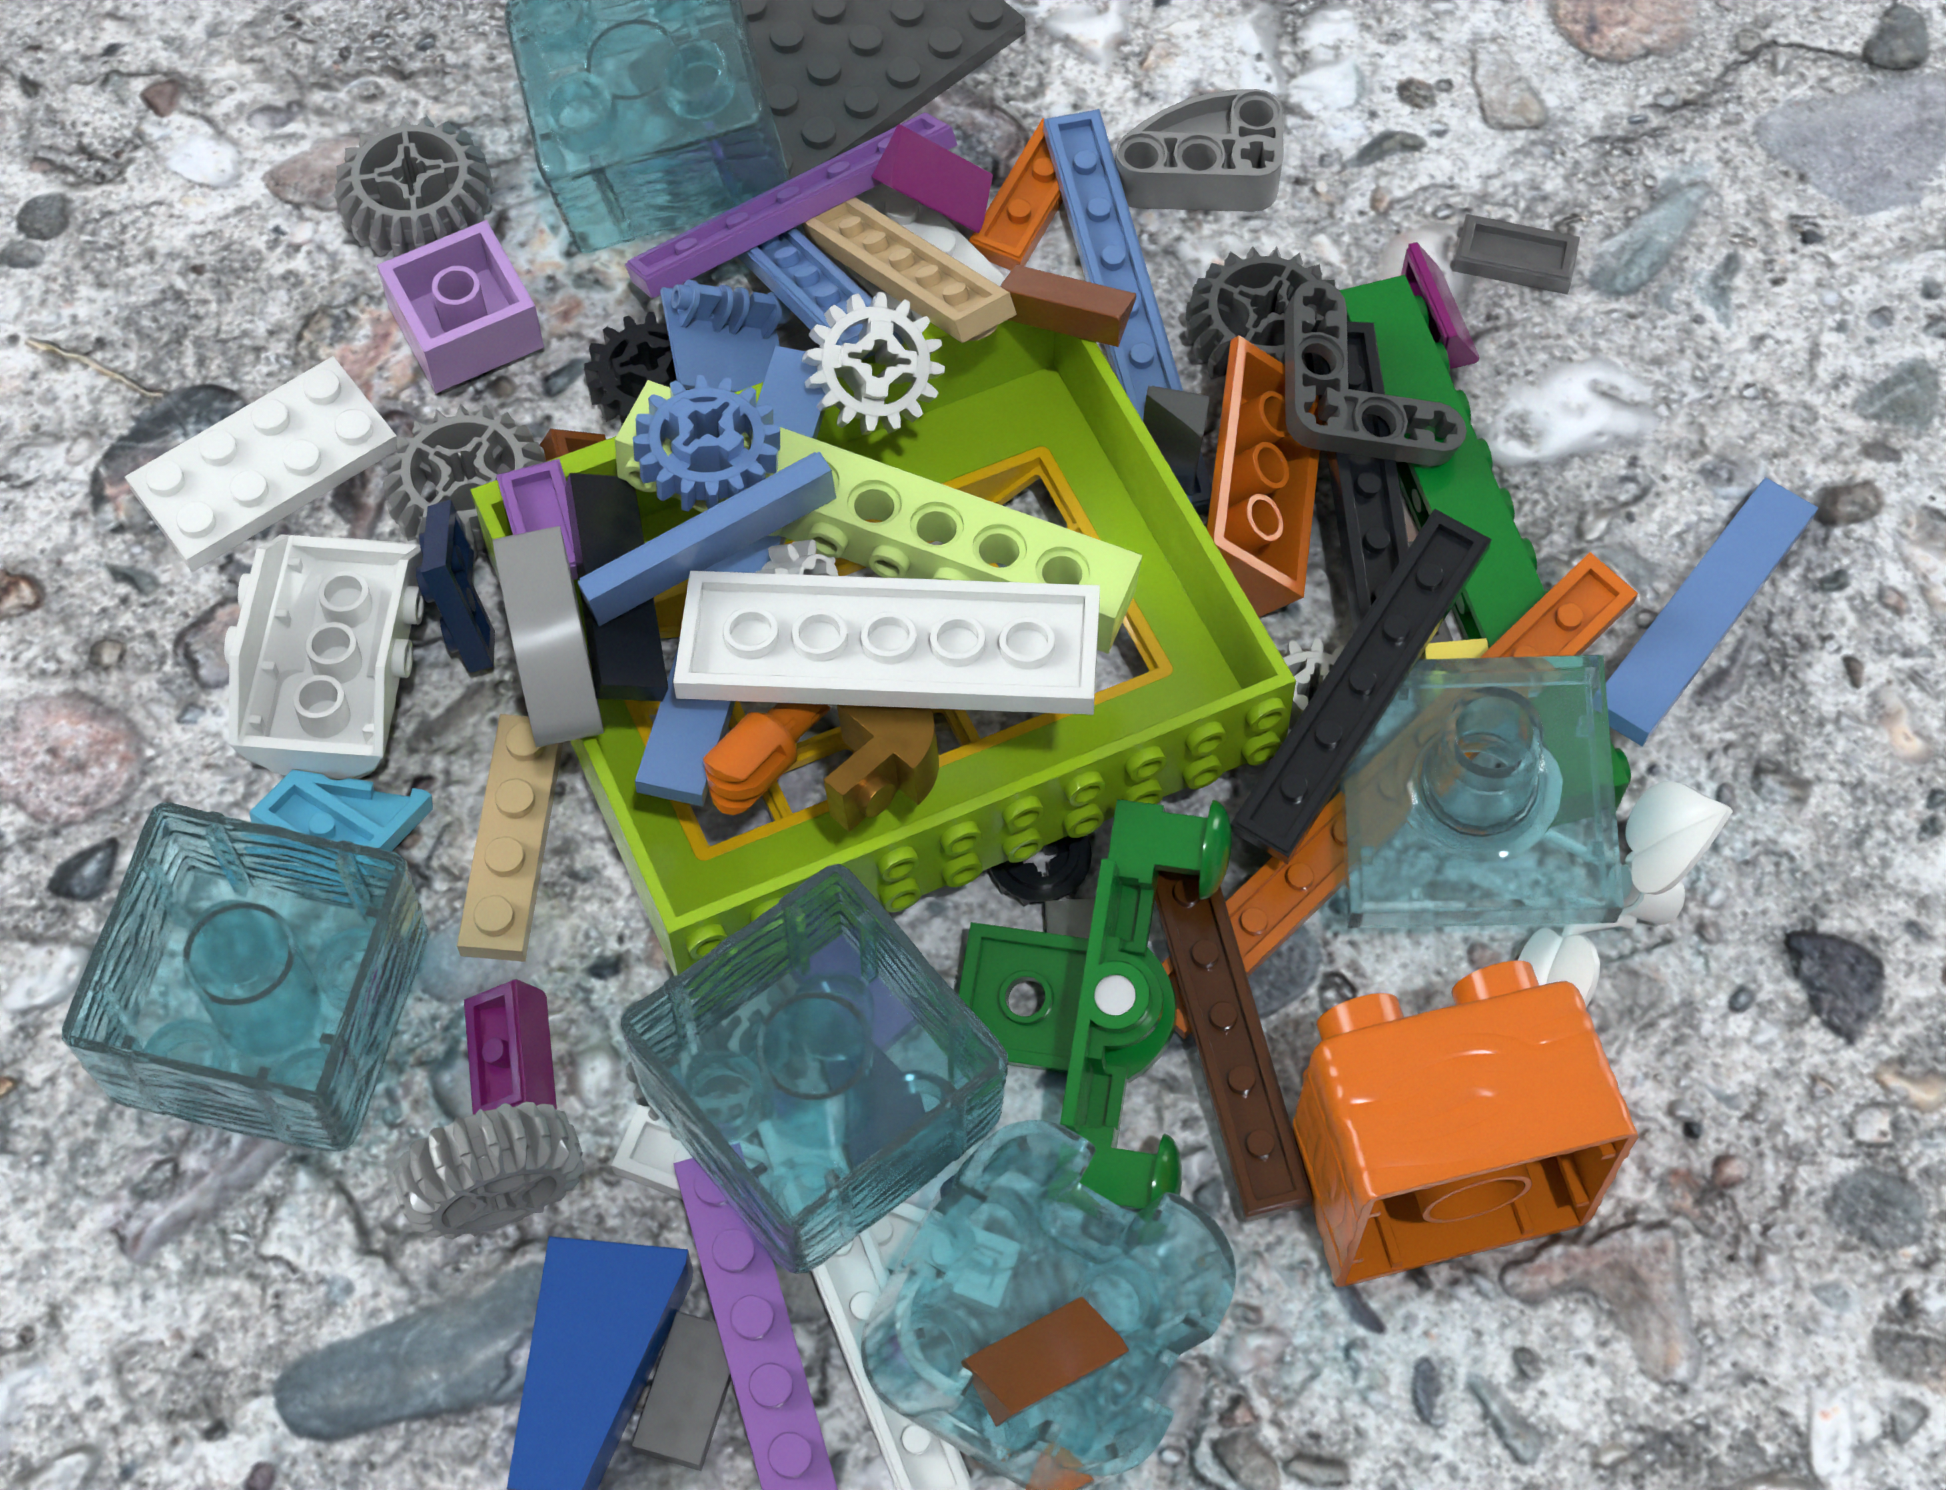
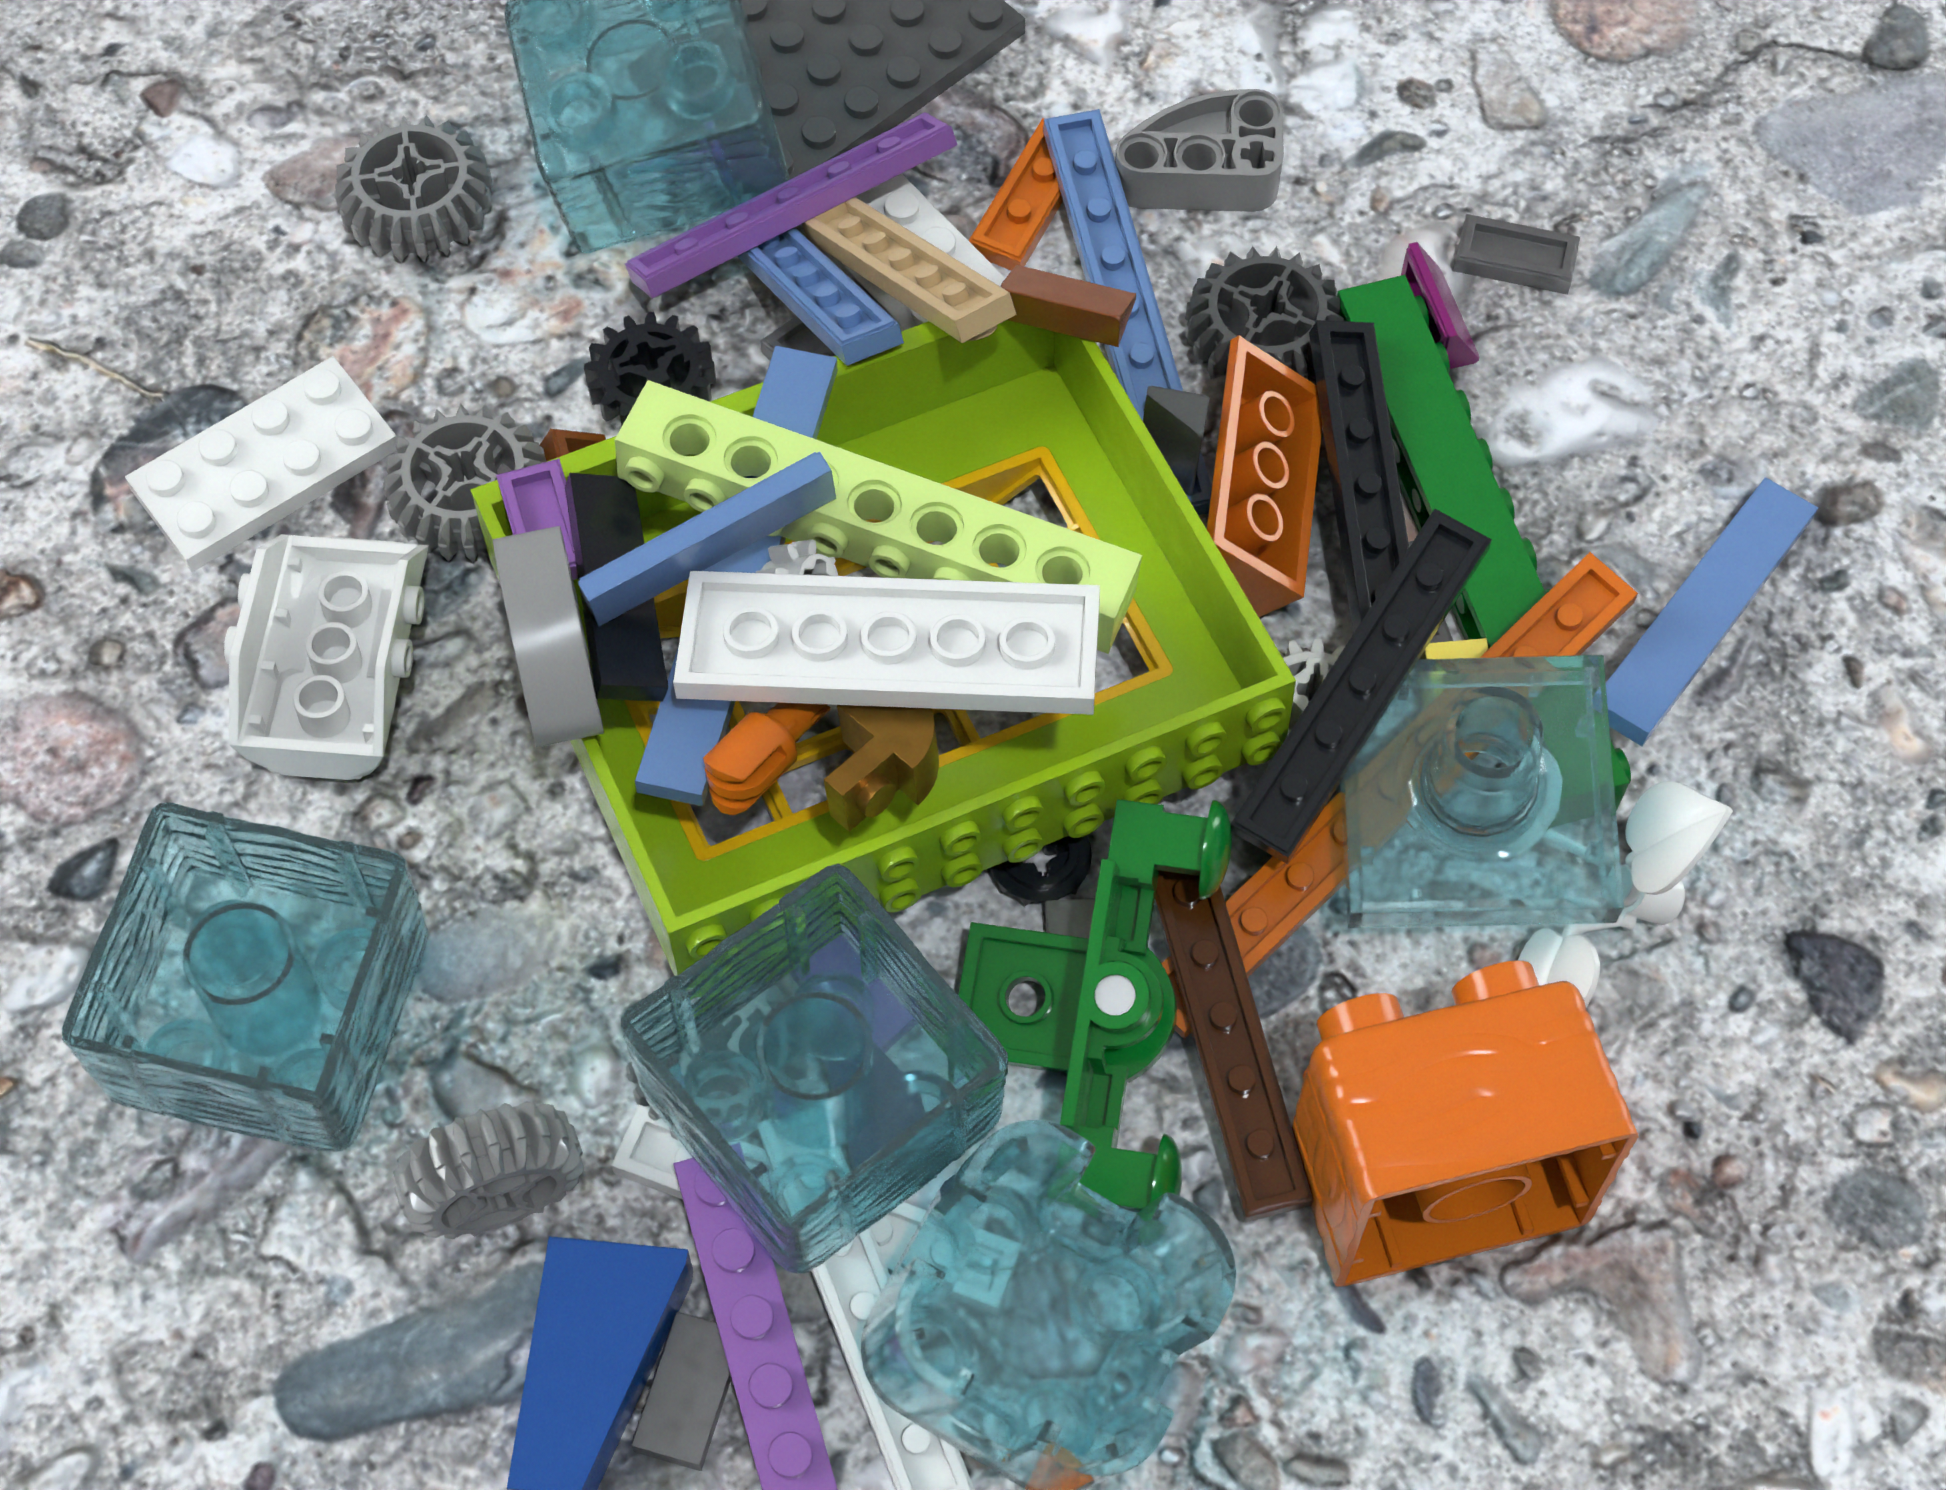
medium azure wing [249,770,433,891] -> none
lavender brick [377,220,544,394] -> none
dark blue plate [416,499,495,673] -> none
tan plate [457,714,564,962] -> none
magenta slope [464,979,557,1115] -> none
medium blue gear [633,375,780,511] -> none
medium blue hinge [660,280,791,393] -> none
white gear [802,292,945,435] -> none
magenta slope [871,124,993,233] -> none
dark orange slope [961,1296,1129,1427] -> none
dark grey beam [1285,280,1467,466] -> none

